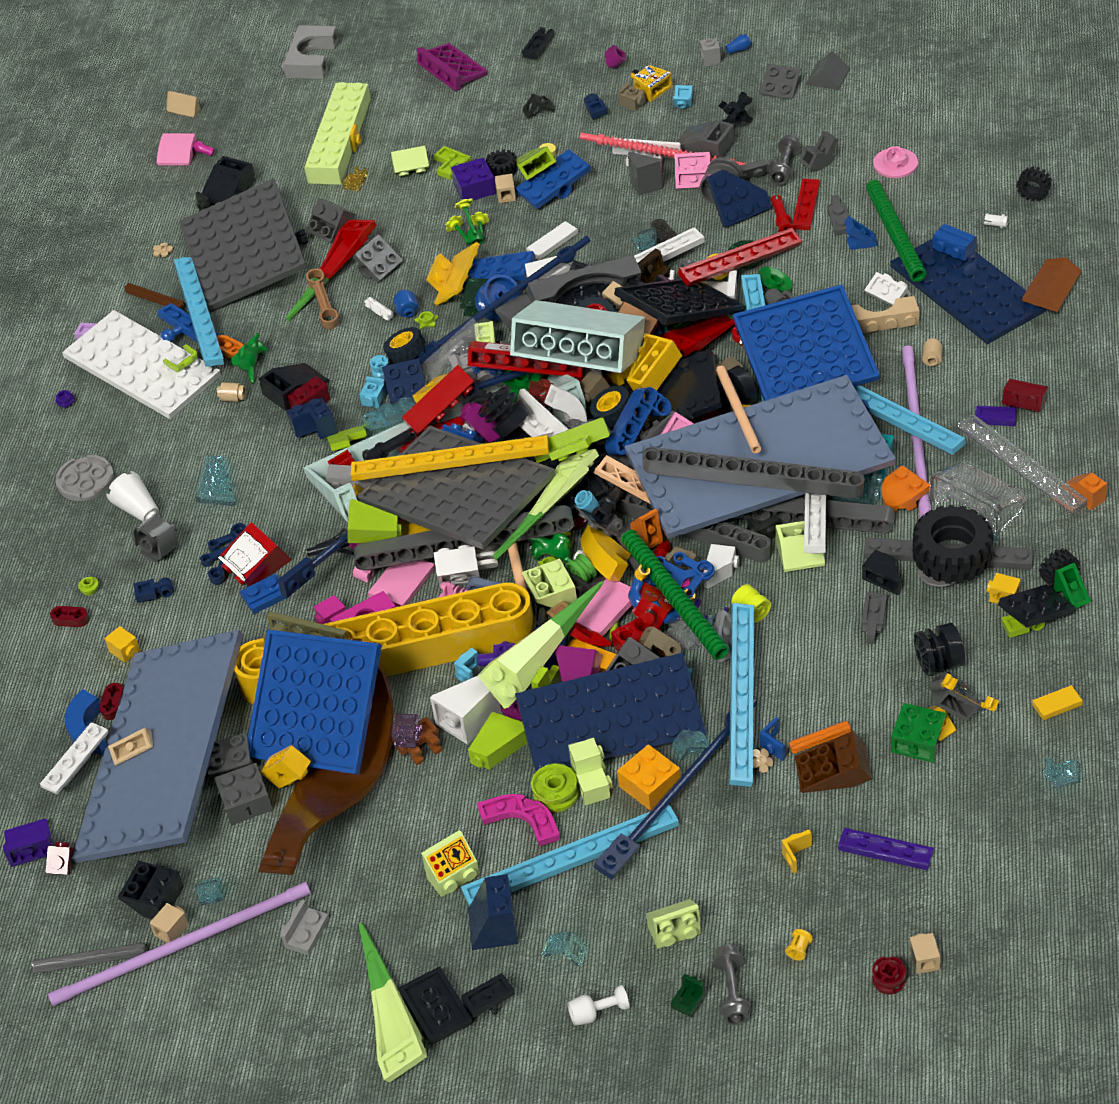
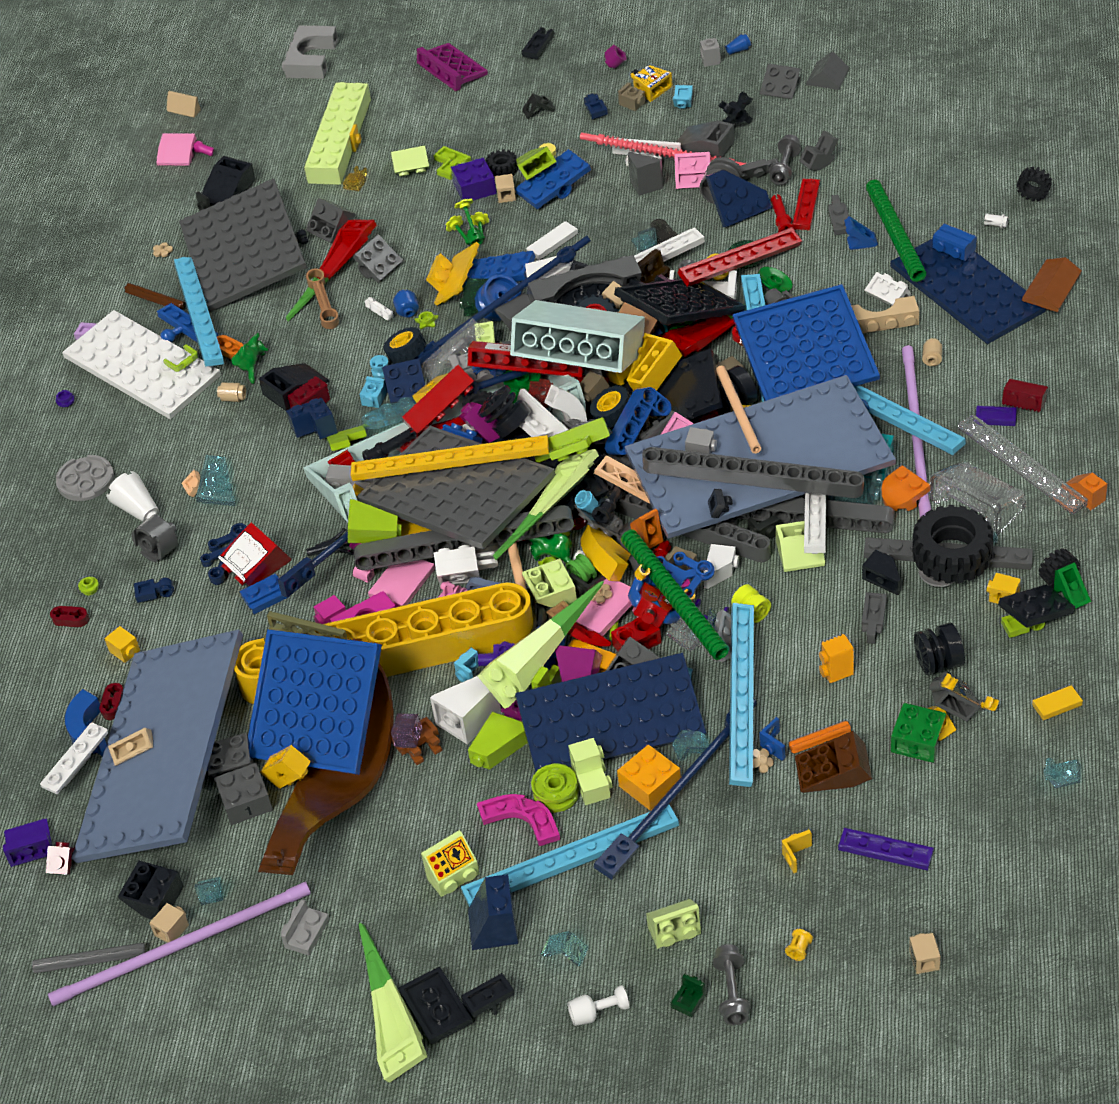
dark tan leg [638,627,681,657] -> none
dark red wheel [872,956,906,995] -> none
bright pink piece [873,146,918,178] -> none
none -> light nougat tile [181,470,201,497]
none -> tan plant [591,584,612,604]
none -> light grey brick [685,427,717,454]
none -> black tile [708,489,733,518]
none -> light orange brick [819,634,854,683]

